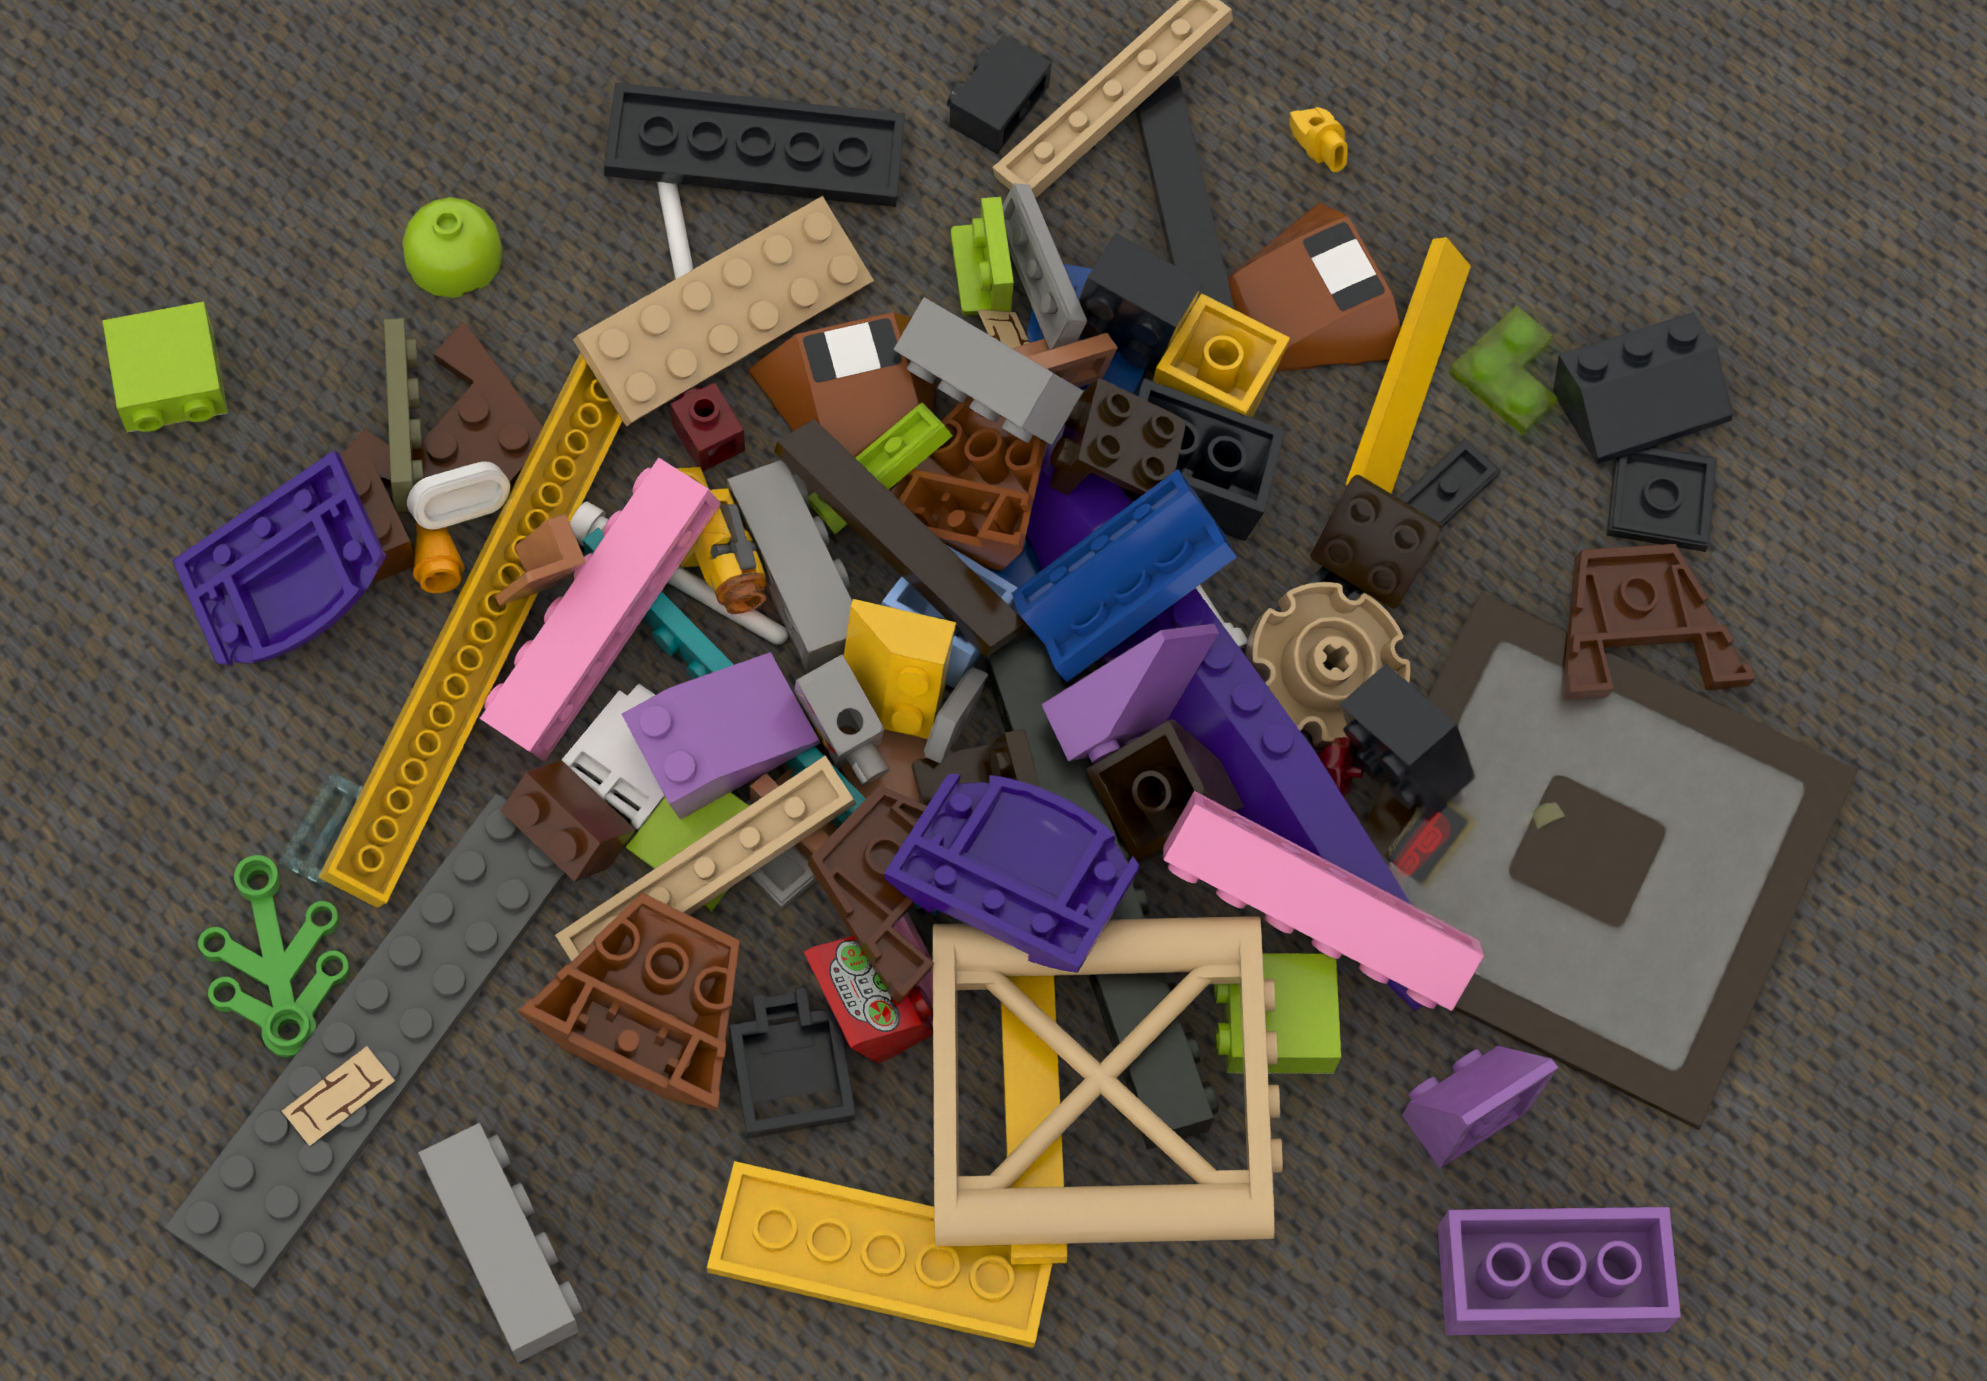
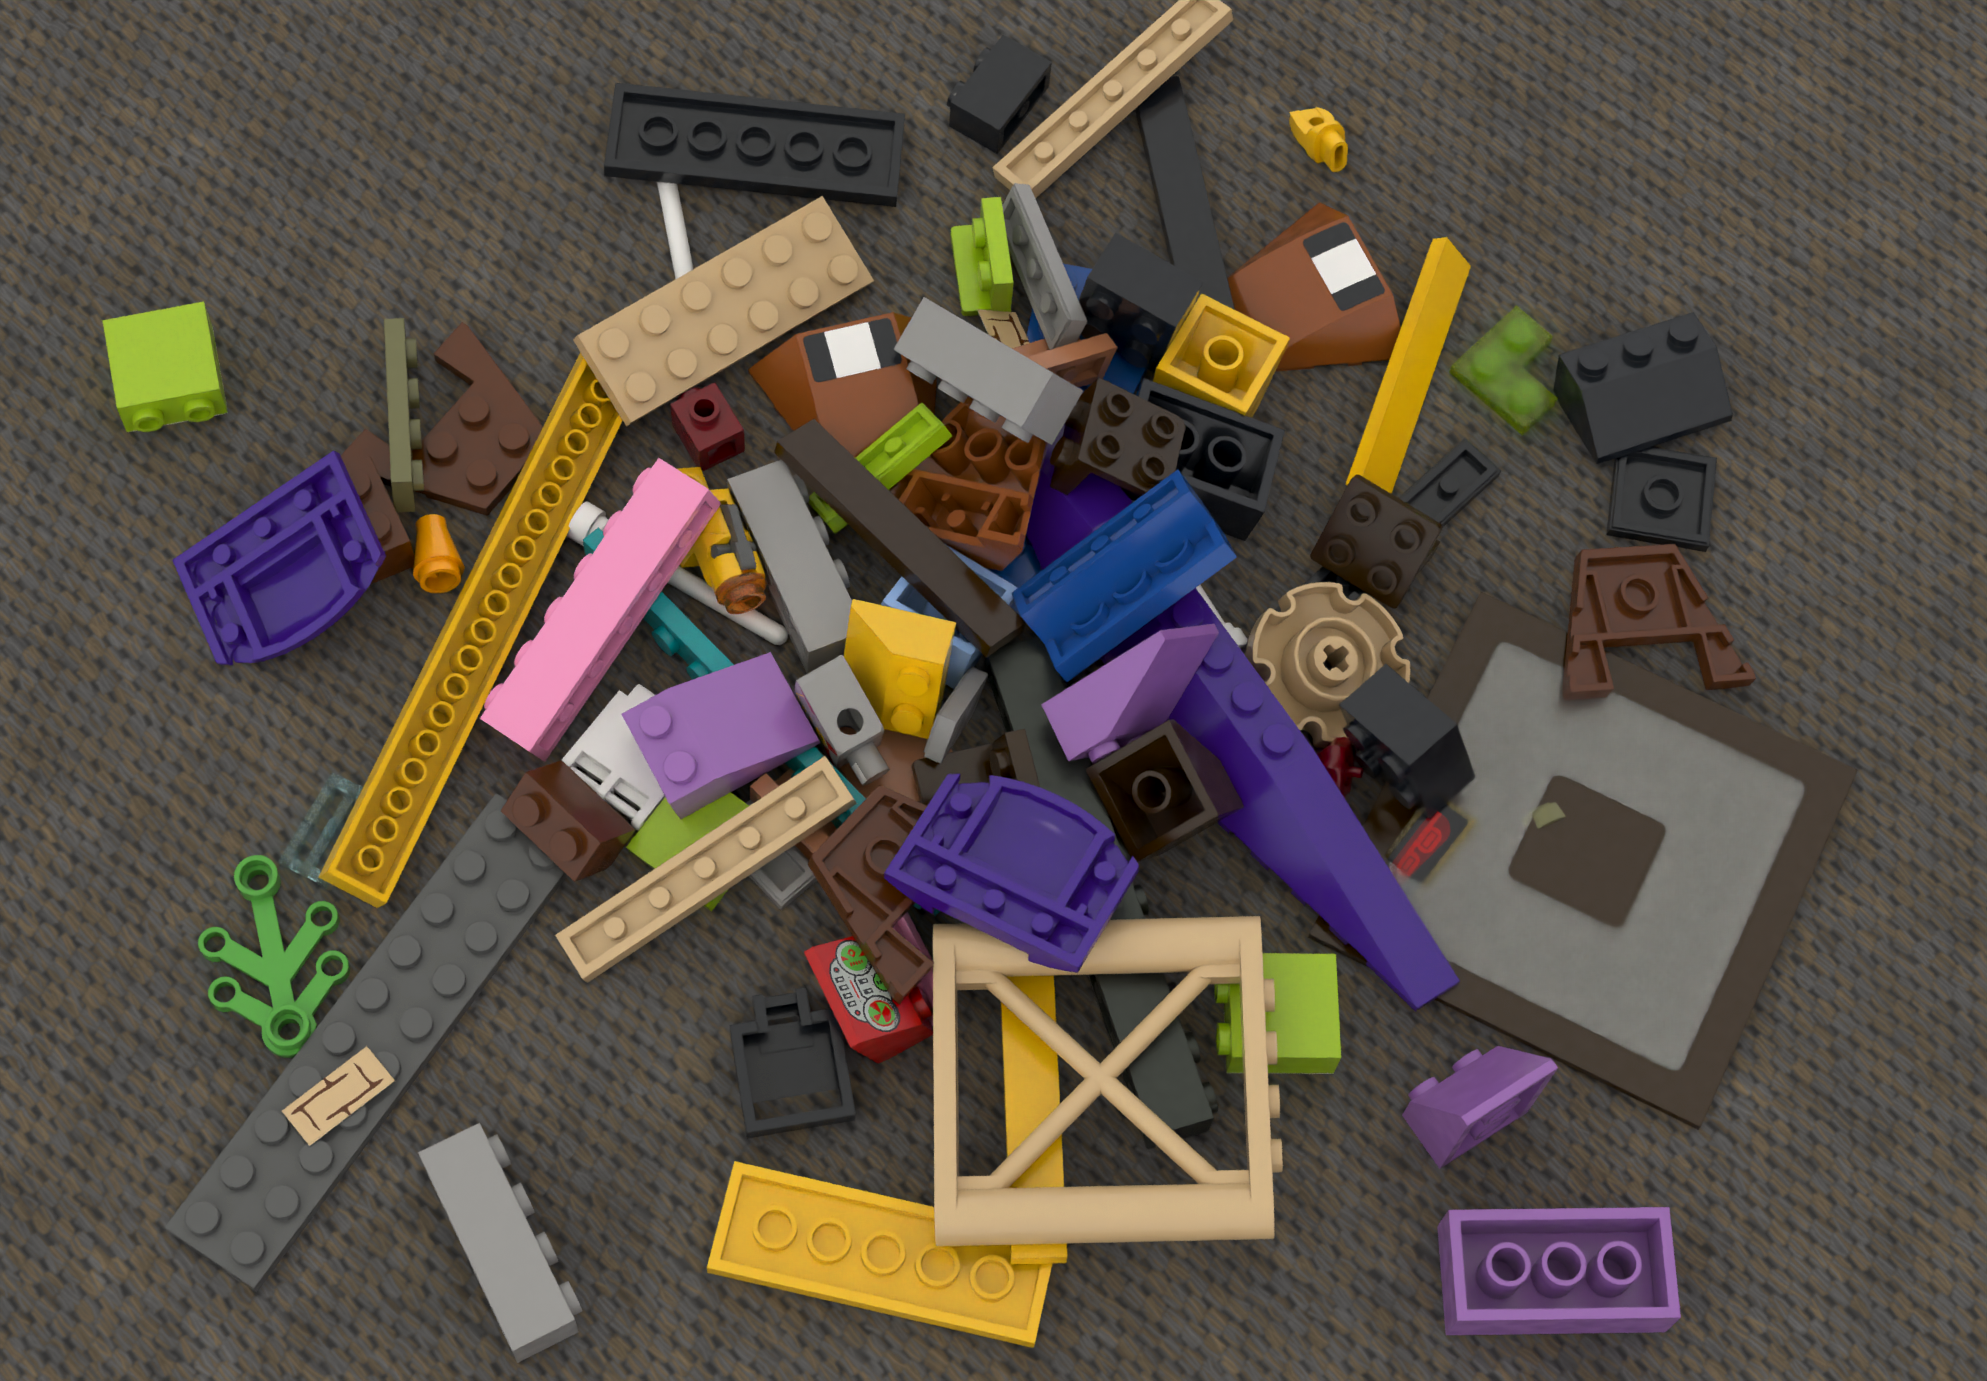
lime cylinder [402,197,503,298] -> none
white tile [407,462,510,530] -> none
nougat panel [495,514,586,606] -> none
dark orange wedge [518,892,740,1111] -> none
bright pink brick [1163,791,1484,1011] -> none

